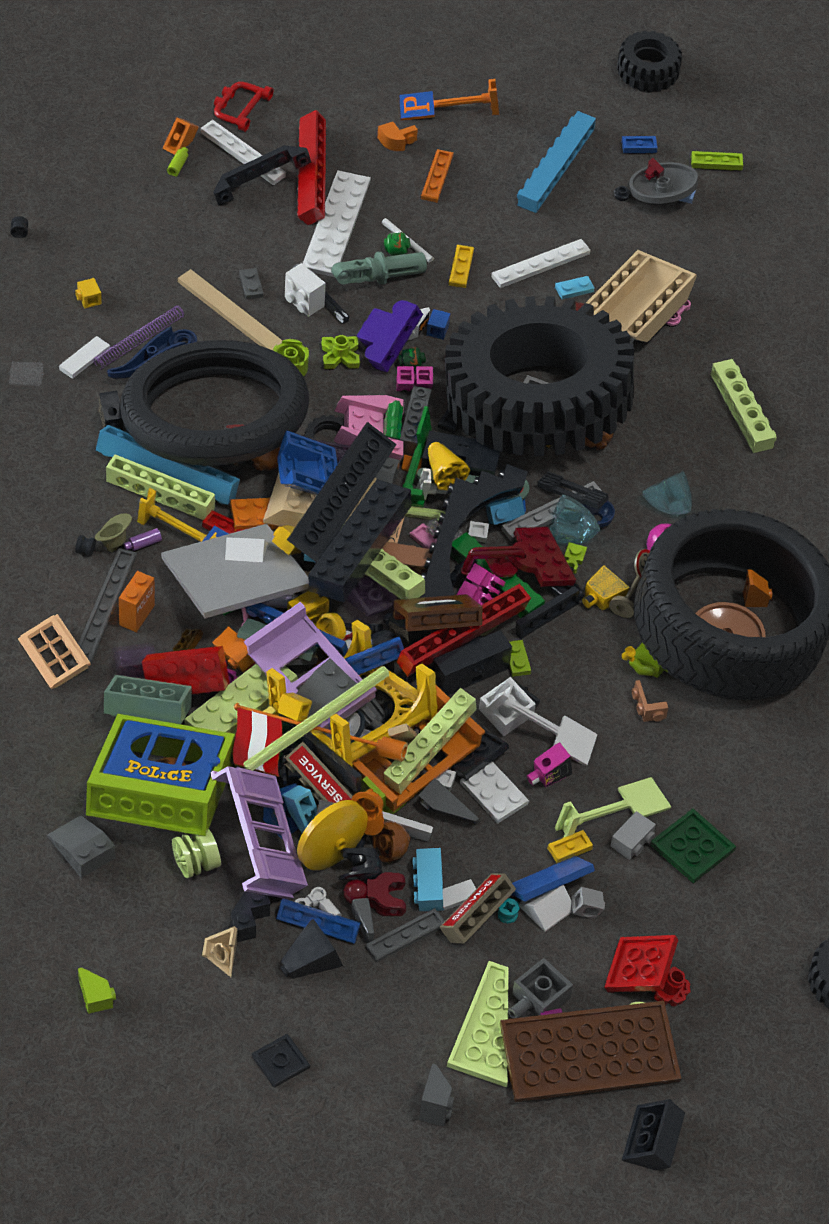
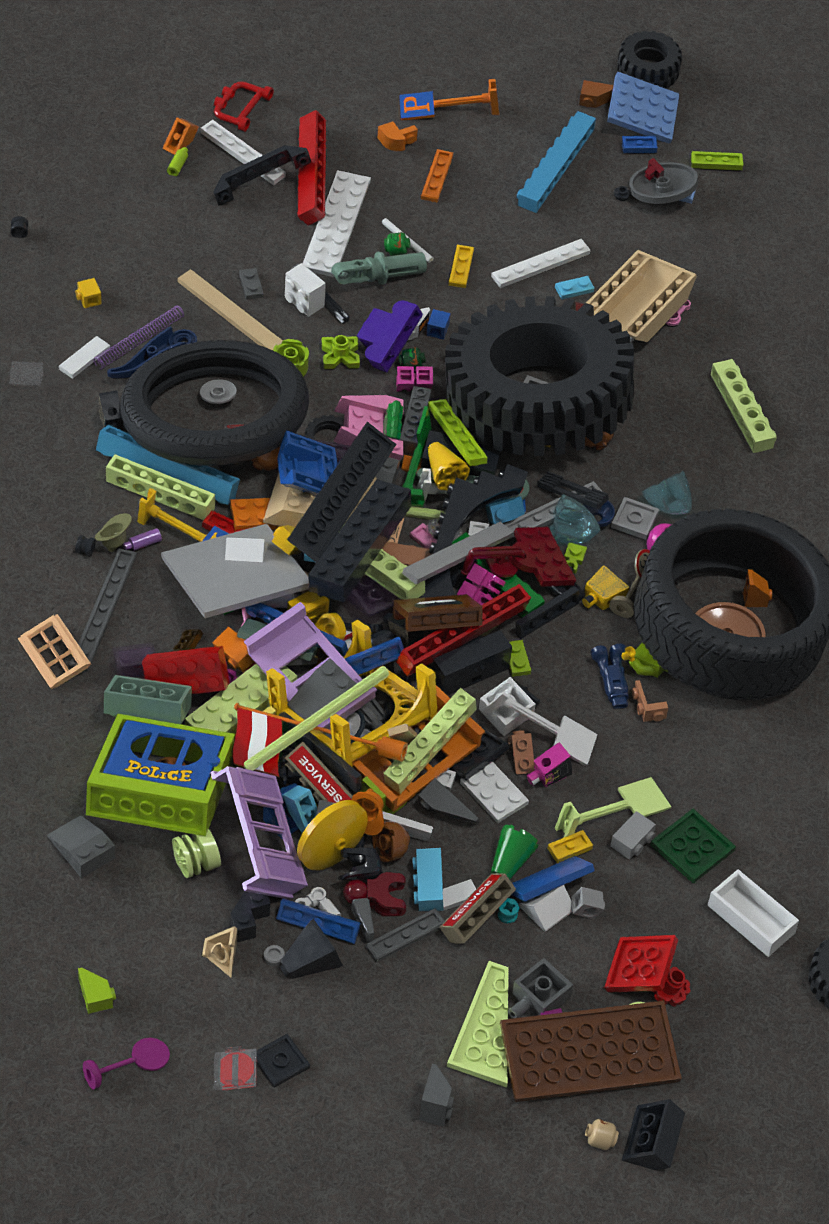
orange brick [119,571,155,633] -> none
yellow brick [277,692,312,721] -> none
none -> magenta piece [83,1038,170,1090]
none -> light grey dish [200,379,236,404]
none -> clear piece [214,1046,257,1090]
none -> light grey tile [264,945,285,966]
none -> light grey tile [402,522,514,584]
none -> lime plate [428,399,488,466]
none -> green cone [491,825,539,880]
none -> nougat bracket [508,730,534,775]
none -> dark orange slope [579,80,613,108]
none -> tan head [585,1119,619,1150]
none -> dark blue piece [590,644,629,709]
none -> medium blue plate [607,71,679,143]
none -> light grey plate [611,497,659,540]
none -> white piece [708,869,799,957]

